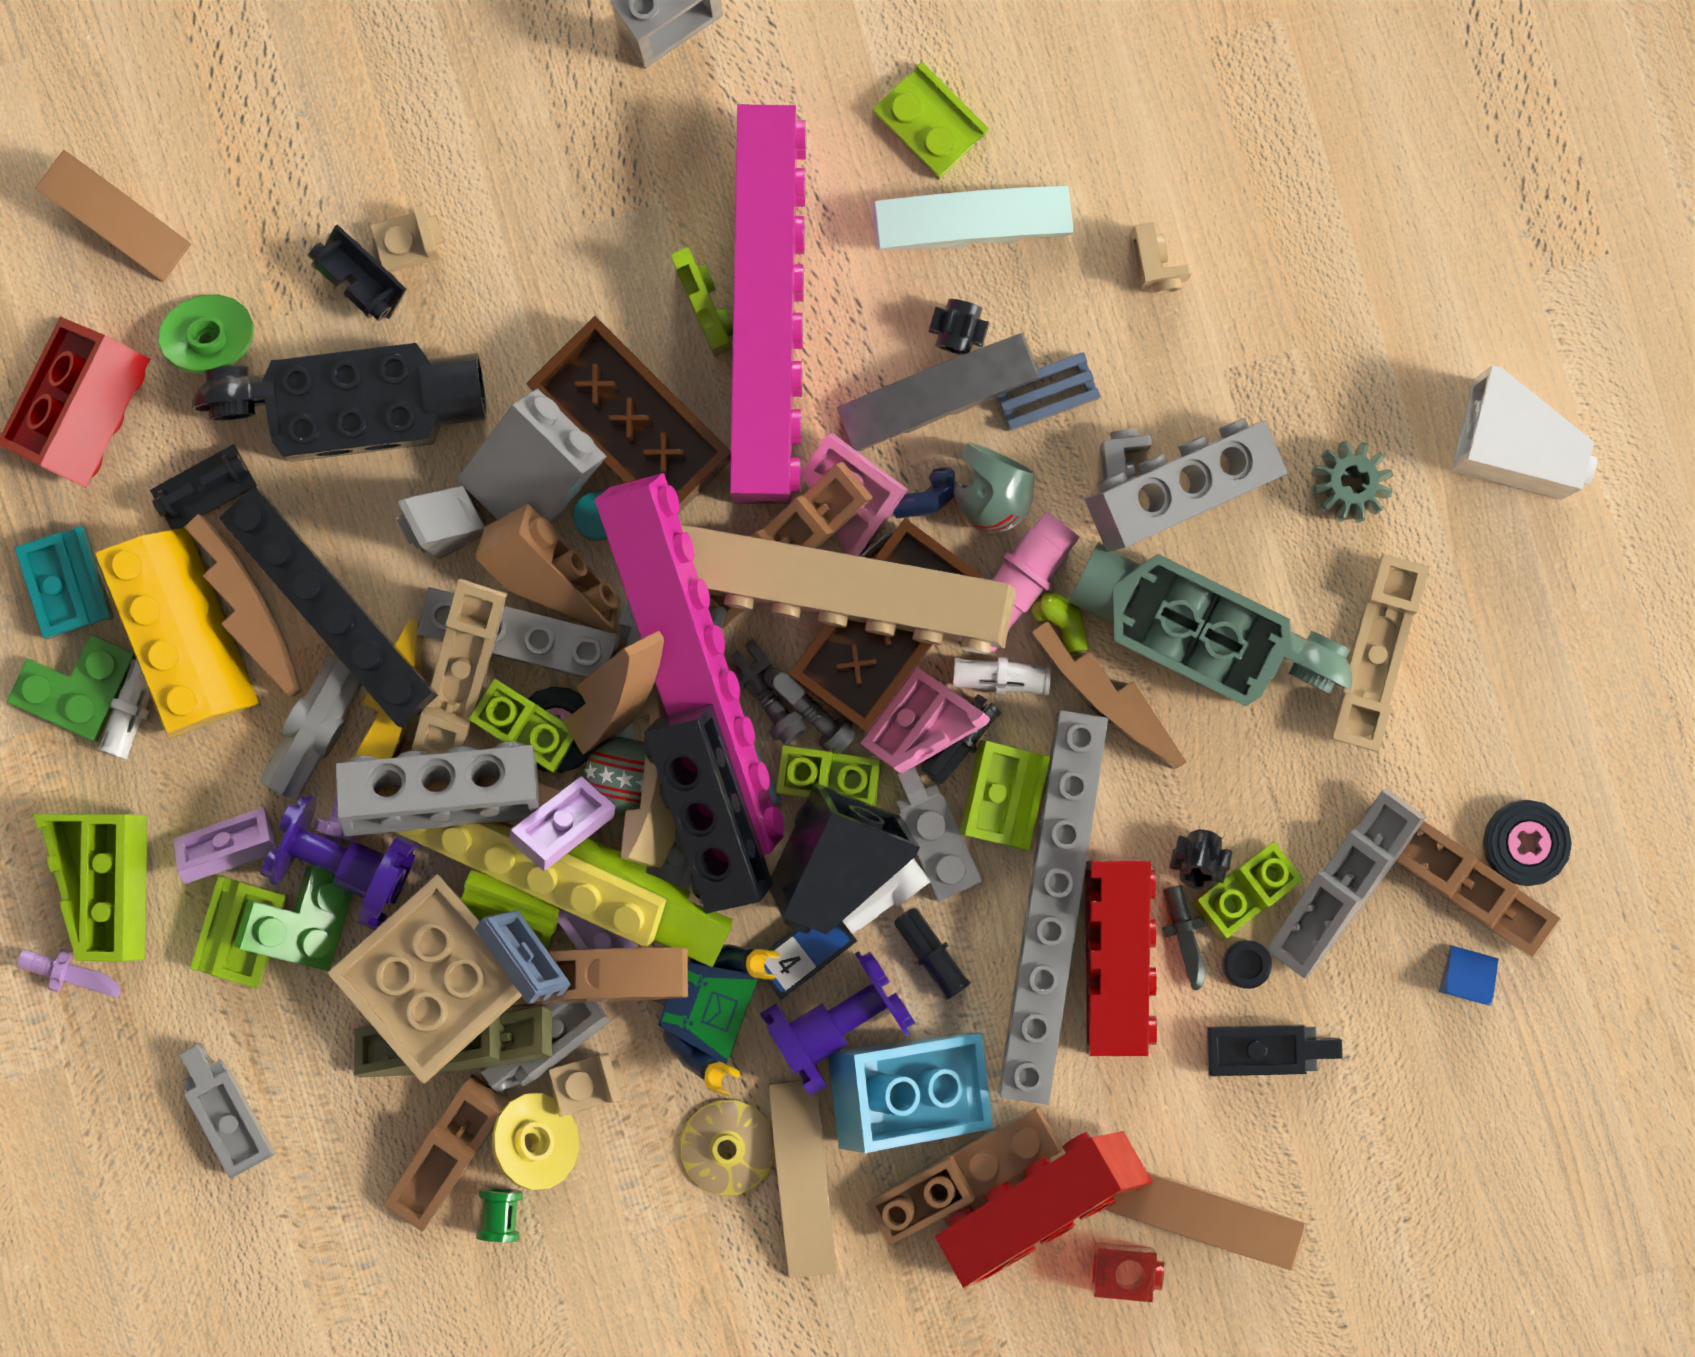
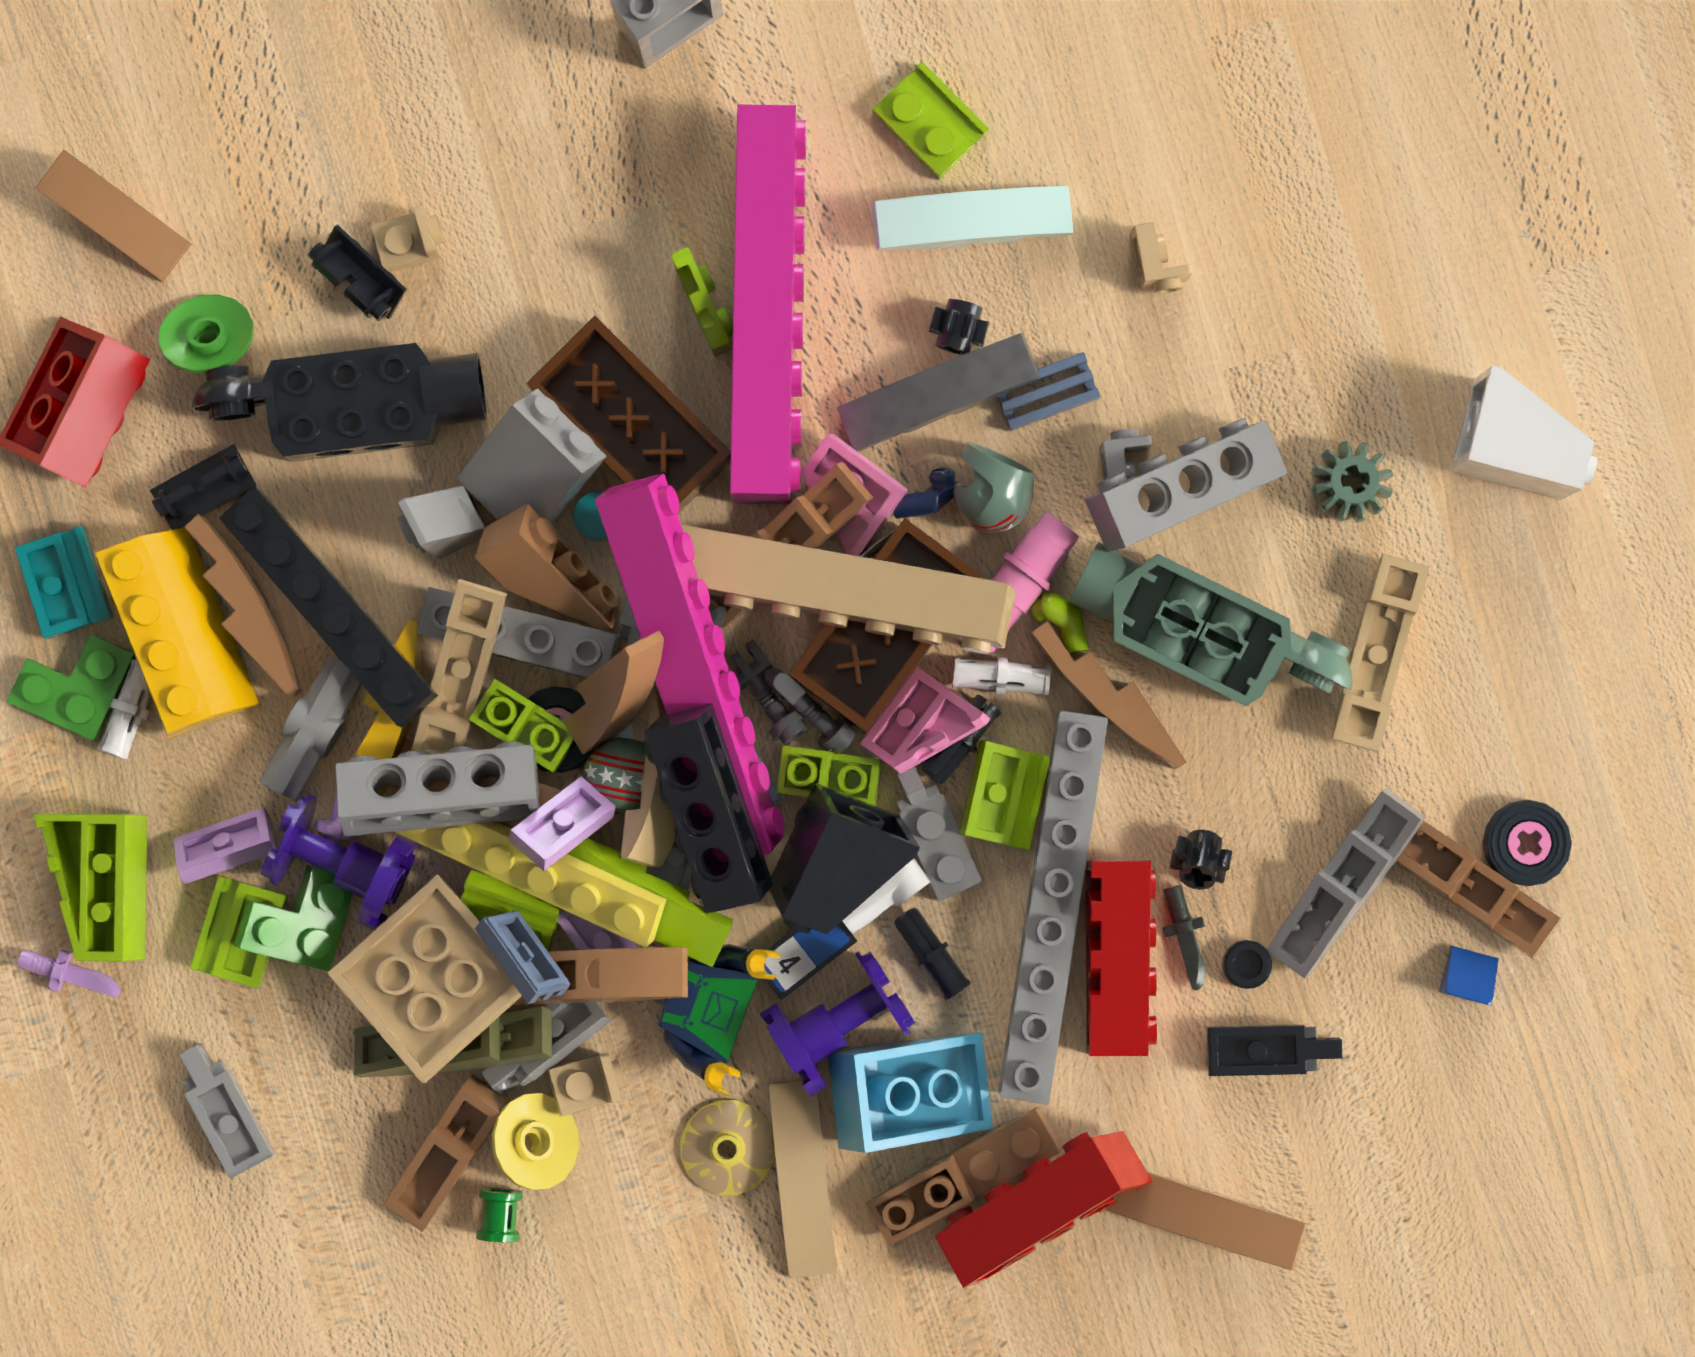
clear red brick [1091,1242,1164,1303] -> none
lime slope [1192,841,1304,941] -> none

